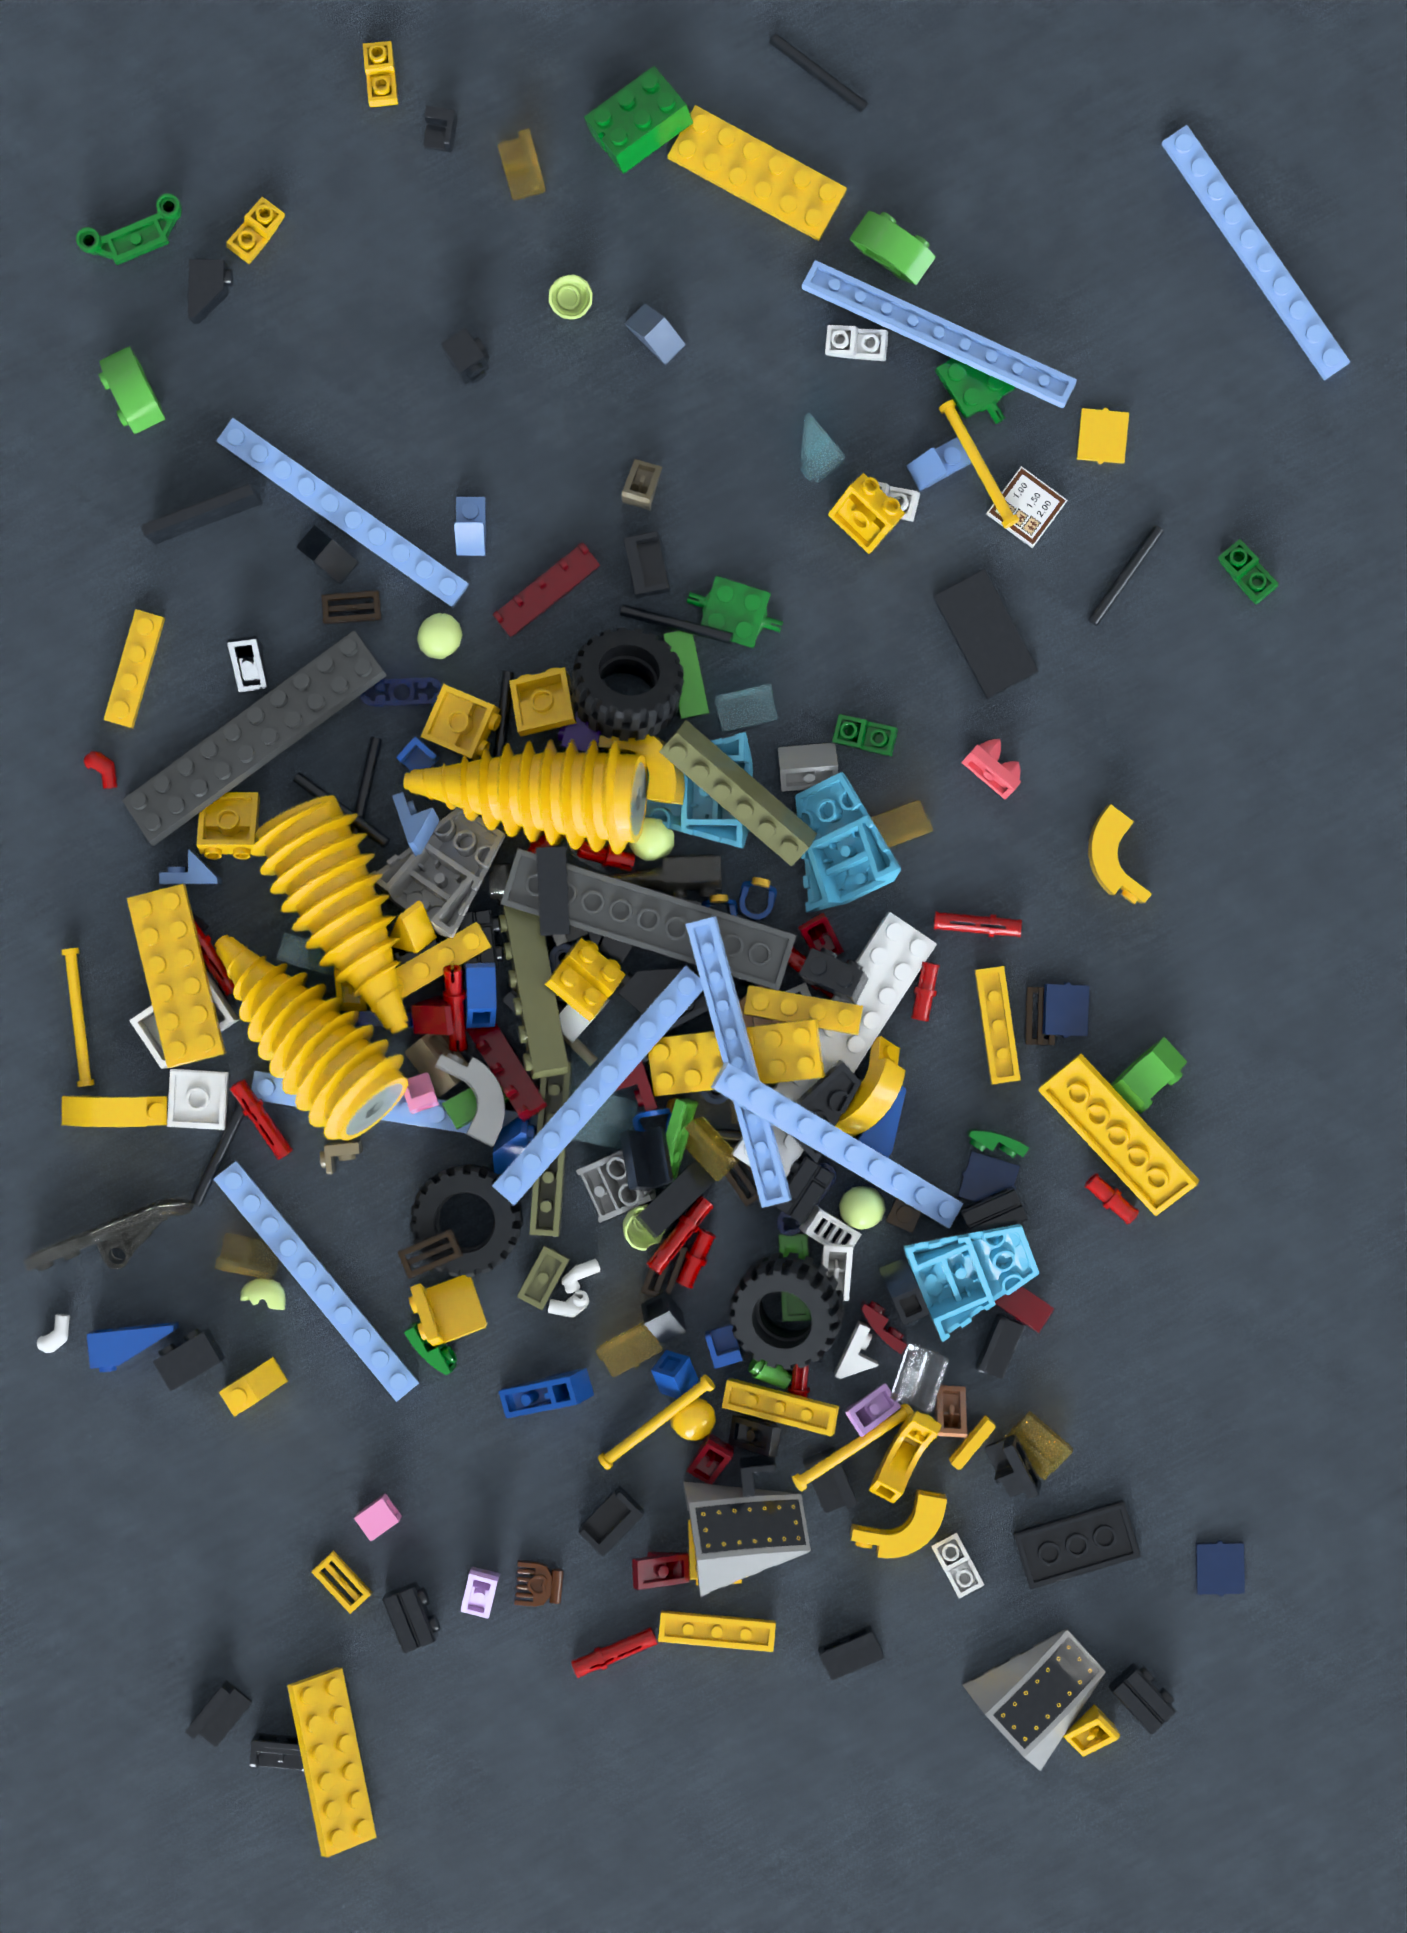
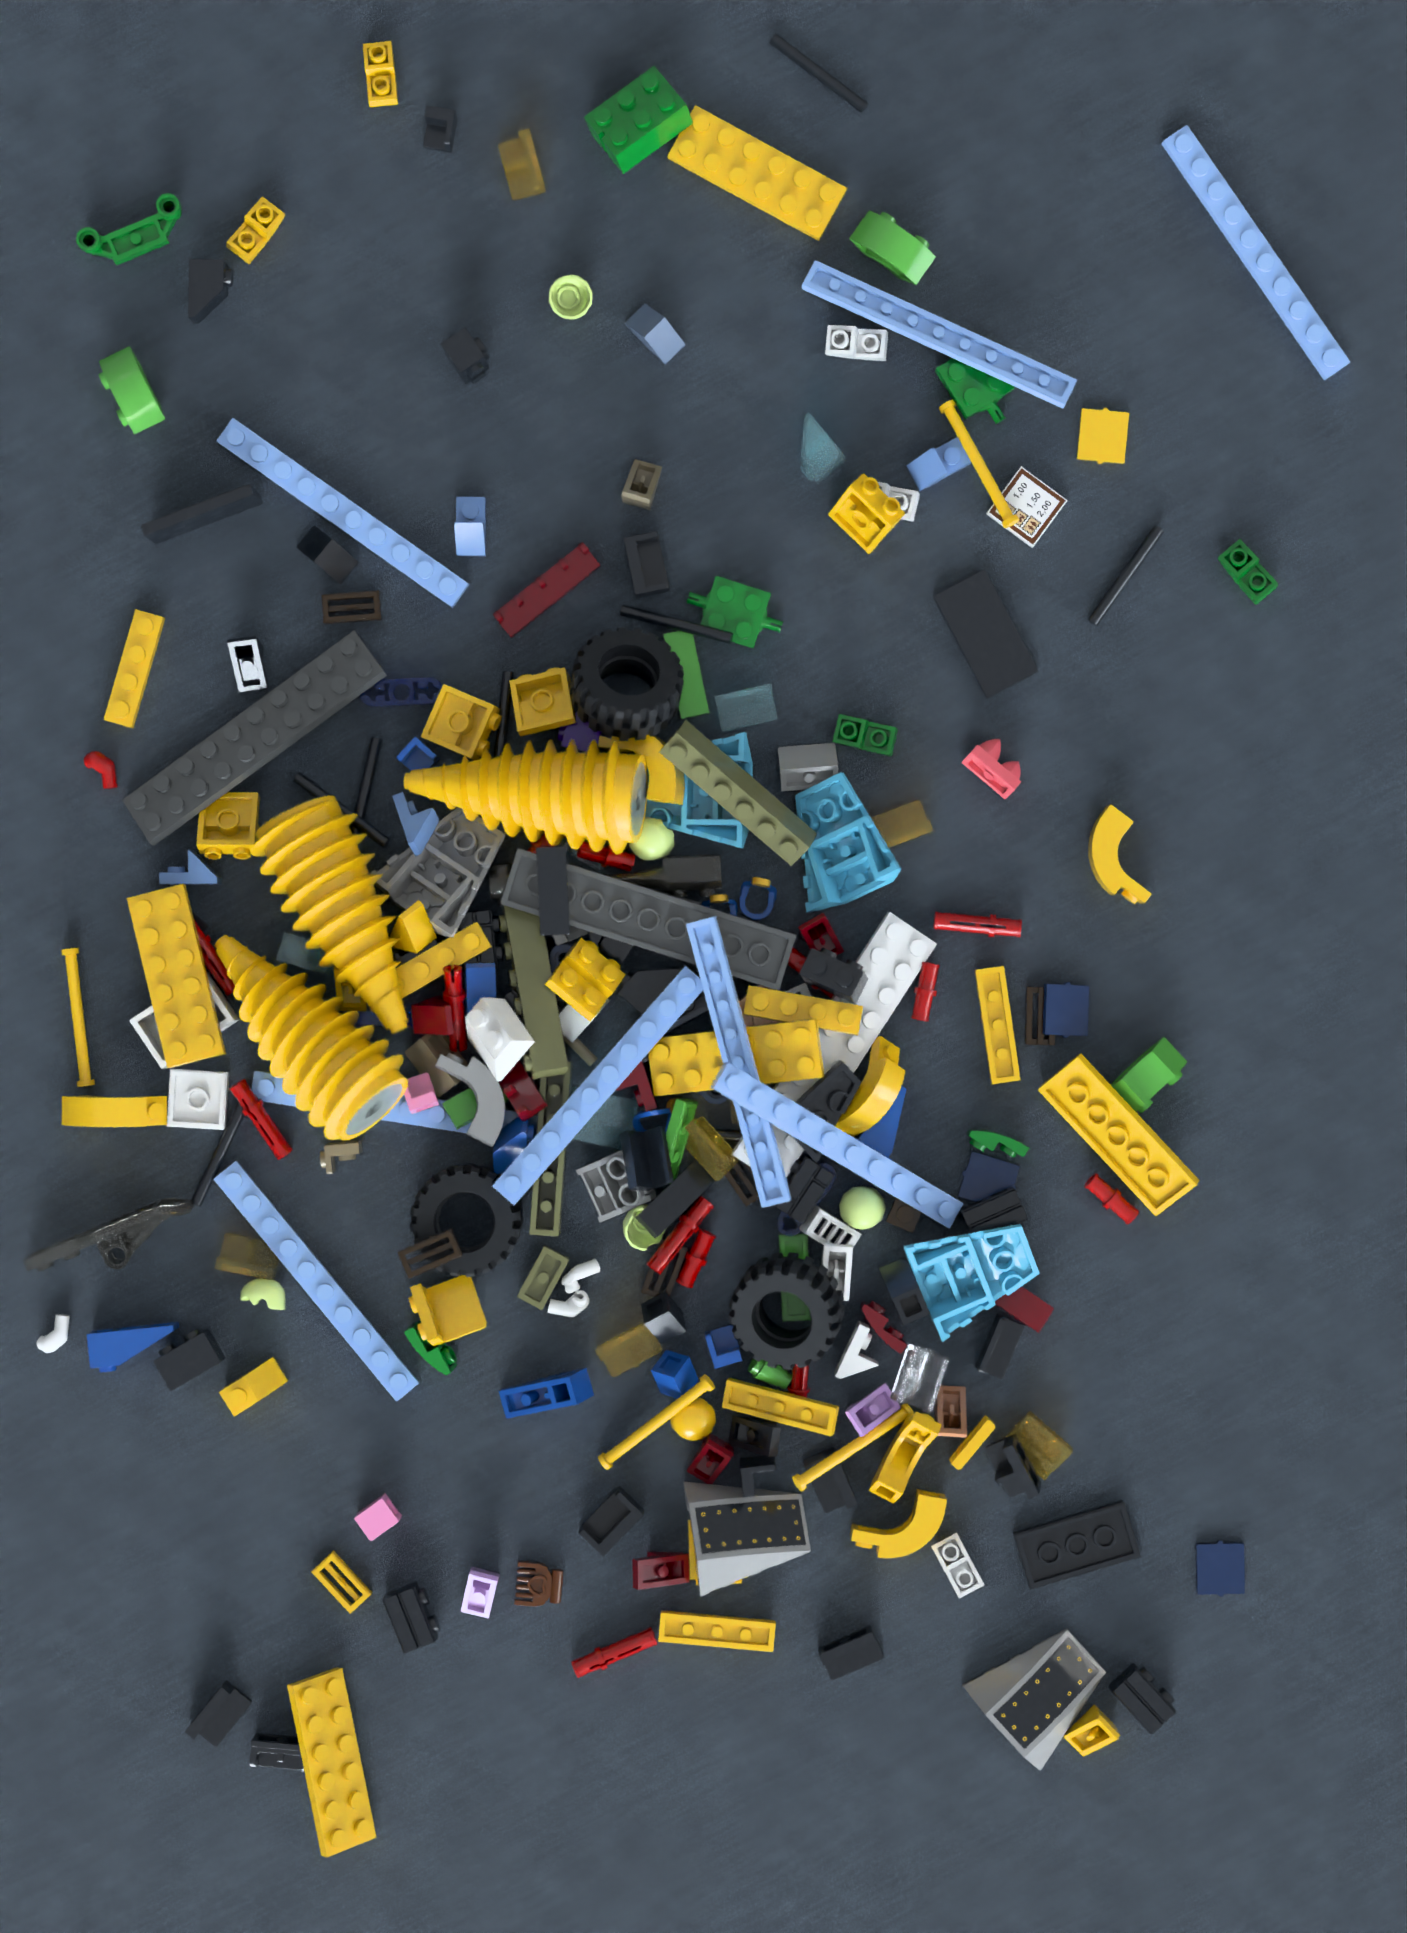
yellowish green hair [417,613,463,659] -> none
none -> white slope [465,997,535,1081]

